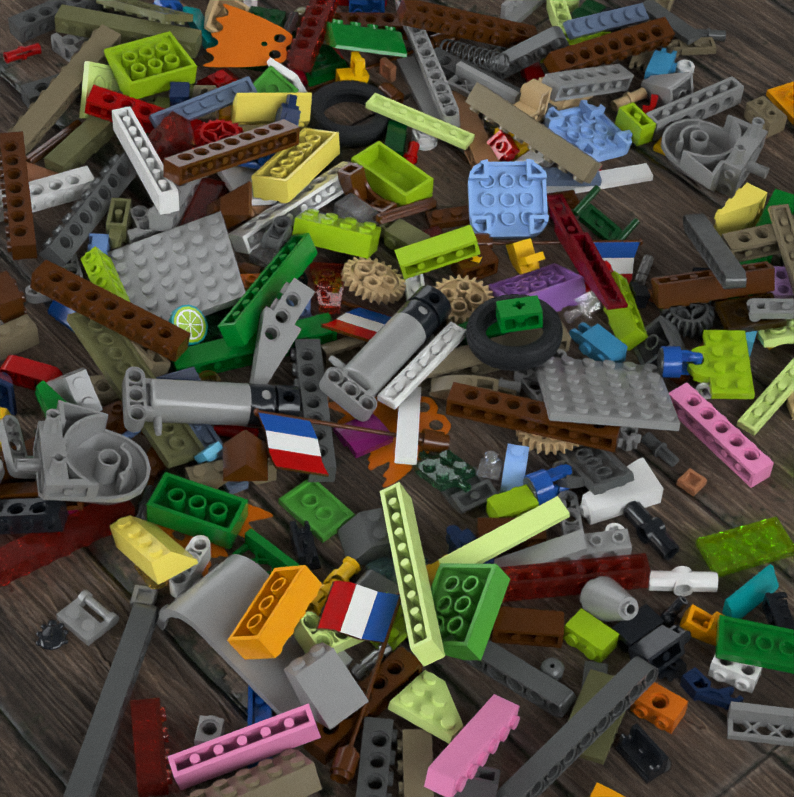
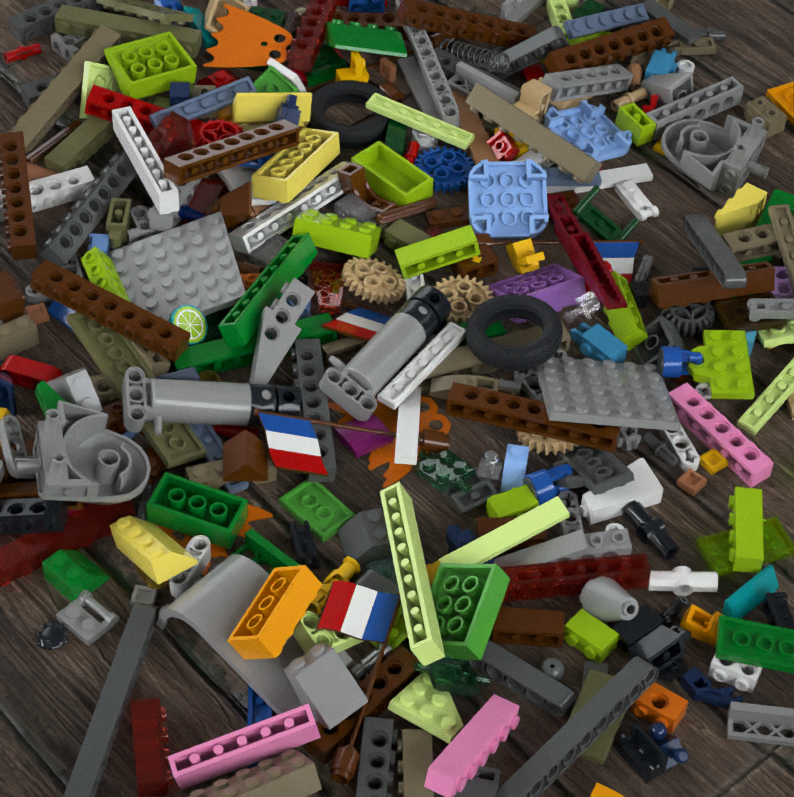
medium azure plate [194,441,223,464] -> none
light grey brick [194,715,225,746] -> none
dark grey piece [261,216,292,253] -> none
green brick [496,295,543,334] -> none
none -> nougat tile [25,302,50,324]
none -> green slope [42,549,110,602]
none -> clear blue pin [178,205,205,221]
none -> clear green plate [413,655,490,698]
none -> blue gear [414,146,475,194]
none -> white plate [615,180,659,222]
none -> medium nougat cone [626,63,643,91]
none -> dark blue piece [649,722,689,769]
none -> white beam [659,424,700,472]
none -> yellow tile [699,448,729,475]
none -> lime brick [728,487,764,573]

